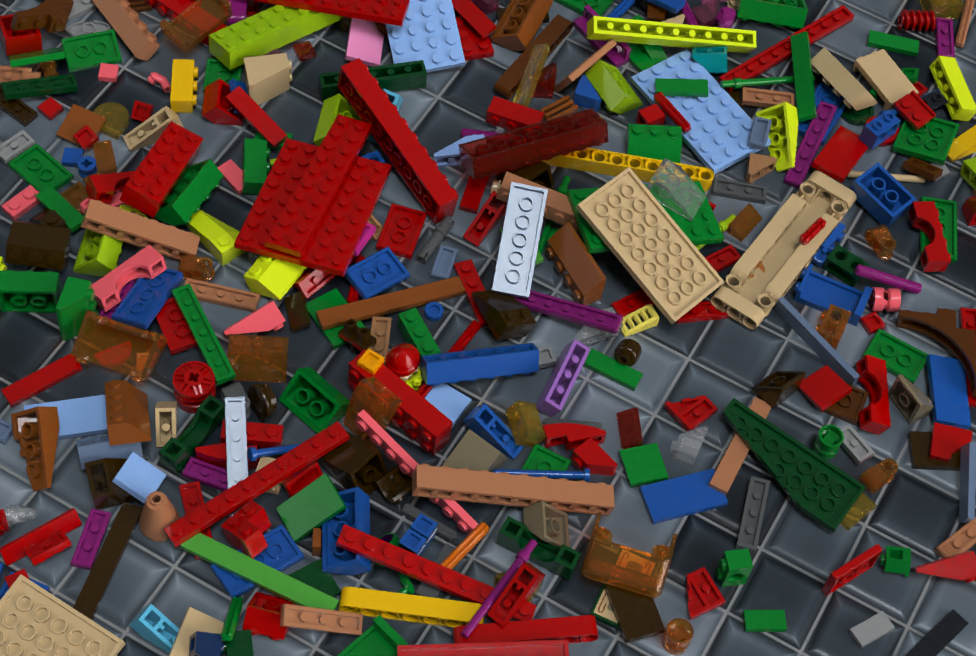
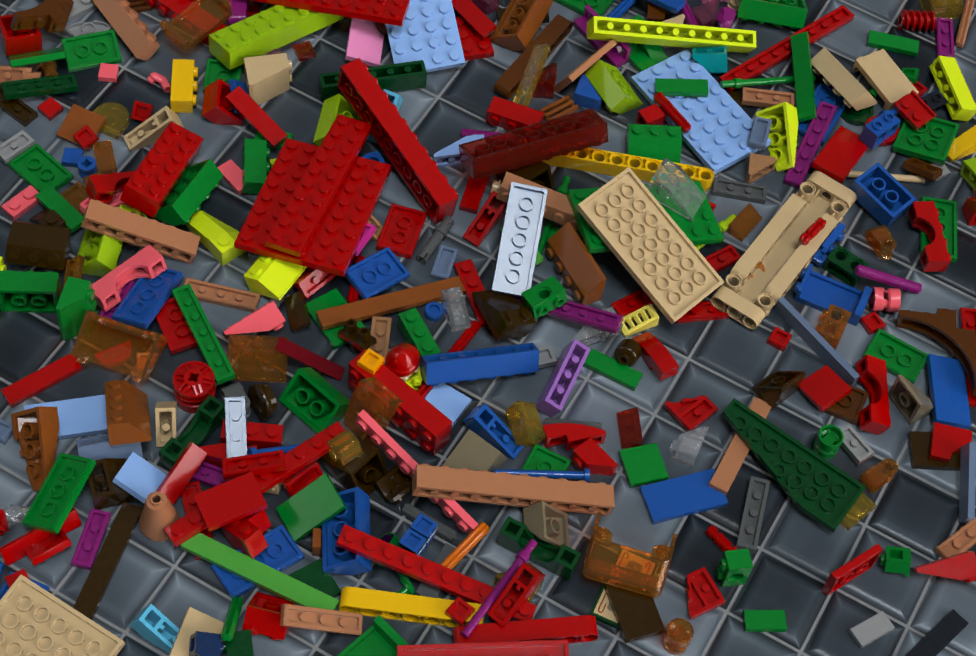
clear orange piece [177,254,215,282] -> none
none -> green tile [22,453,96,534]
none -> clear orange tile [62,255,85,291]
none -> red tile [157,442,208,505]
none -> red tile [193,471,268,532]
none -> red tile [222,450,285,480]
none -> dark red sticker [275,336,345,381]
none -> clear yellow brick [327,429,363,466]
none -> clear slope [441,287,471,332]
none -> red tile [445,596,475,627]
none -> green brick [521,276,567,319]
none -> red slope [632,332,679,381]
none -> red axle [705,525,737,552]
none -> red tile [767,326,792,352]

